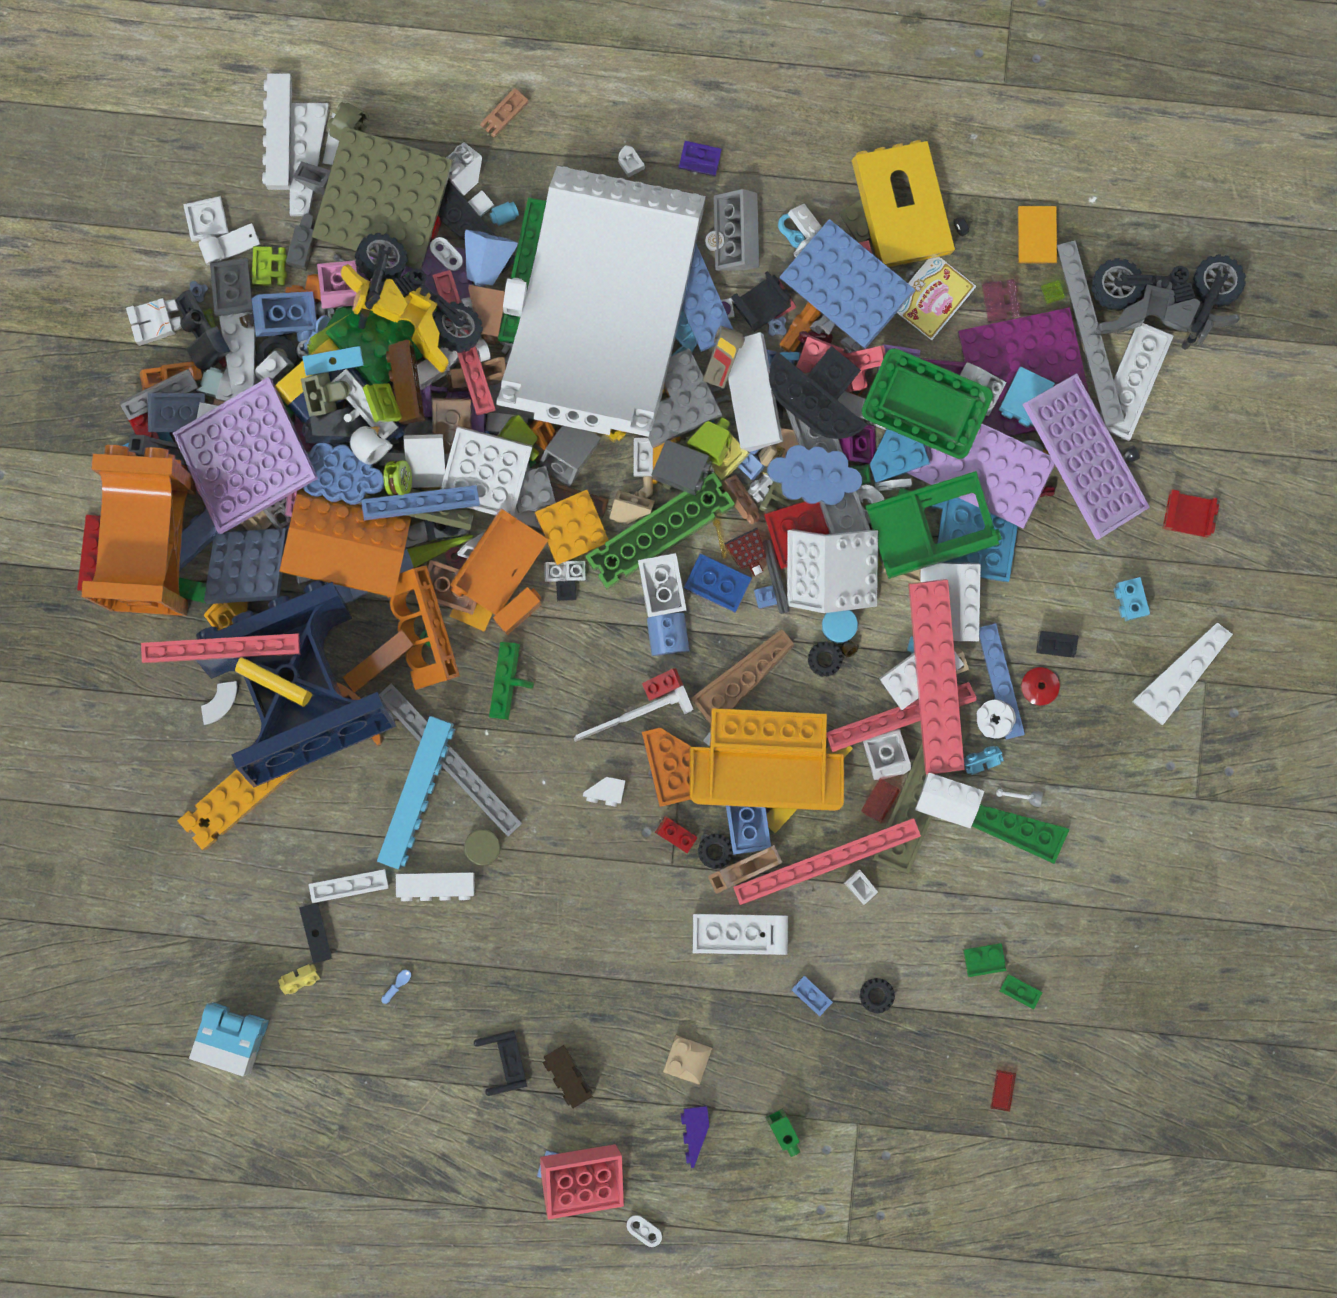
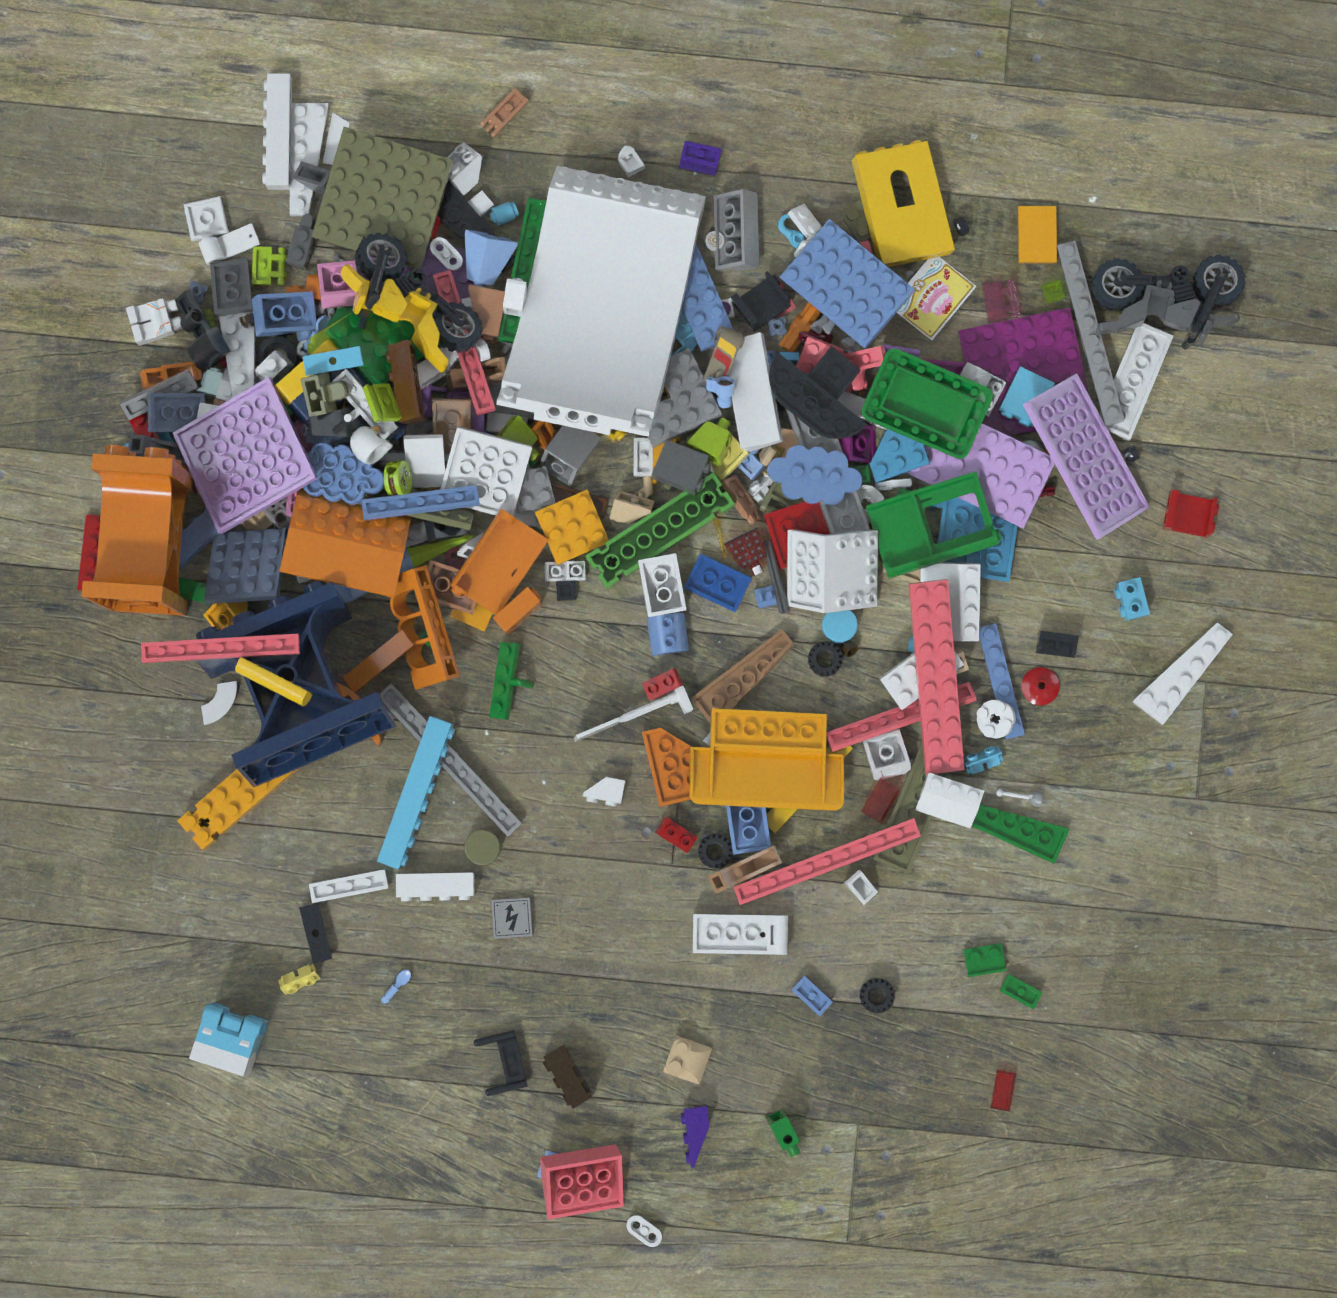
olive brick [327,102,369,141] -> none
none -> light grey tile [491,897,533,939]
none -> light blue piece [706,376,735,408]

